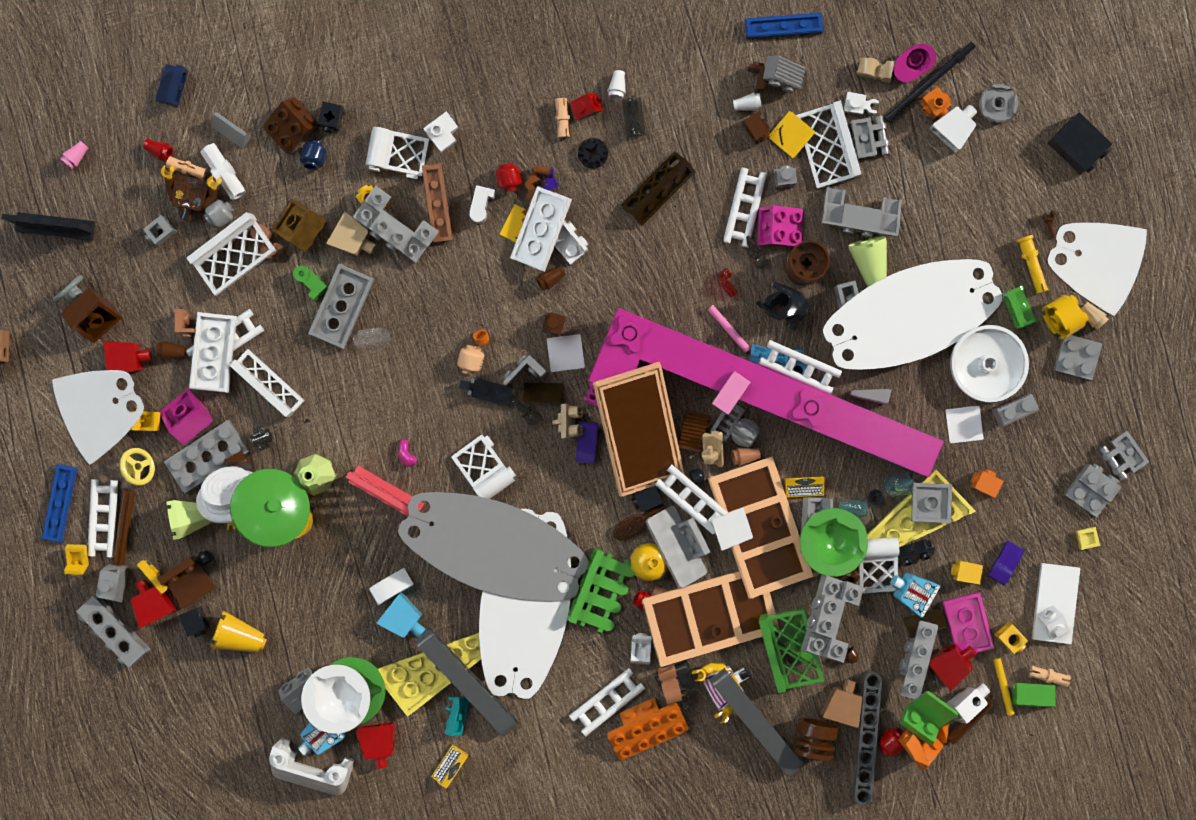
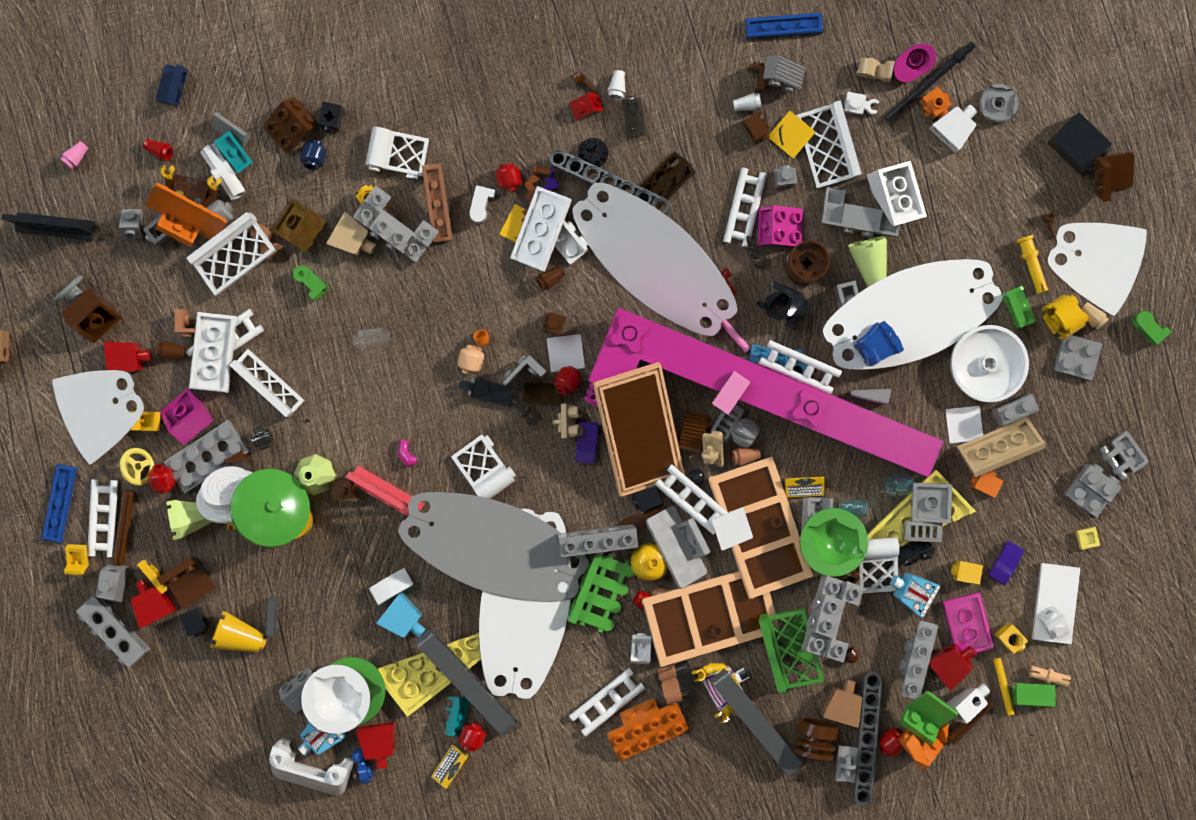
light nougat pin [166,156,207,180] -> none
black hinge [197,550,215,566] -> none
light grey plate [308,264,375,349] -> none
white brick [423,111,458,153] -> none
light nougat pin [555,98,570,138] -> none
light grey plate [850,116,890,159] -> none
black hinge [868,489,884,505] -> none
dark brown slope [903,607,948,638] -> none
none -> light grey bracket [119,209,143,240]
none -> orange bracket [146,183,227,247]
none -> red head [147,464,175,494]
none -> teal plate [213,131,253,174]
none -> dark grey tile [266,596,279,637]
none -> reddish brown bracket [330,480,356,501]
none -> blue plate [352,748,374,784]
none -> red head [458,722,486,752]
none -> dark grey beam [549,149,671,216]
none -> red head [553,366,581,395]
none -> light grey brick [557,524,638,557]
none -> reddish brown hand [572,72,597,93]
none -> white piece [573,183,737,336]
none -> light grey hips [835,745,858,783]
none -> blue piece [853,321,904,367]
none -> white slope [867,161,927,226]
none -> light grey slope [903,521,943,542]
none -> tan plate [957,417,1046,477]
none -> reddish brown bracket [1094,151,1135,202]
none -> bright green leg [1132,311,1171,346]

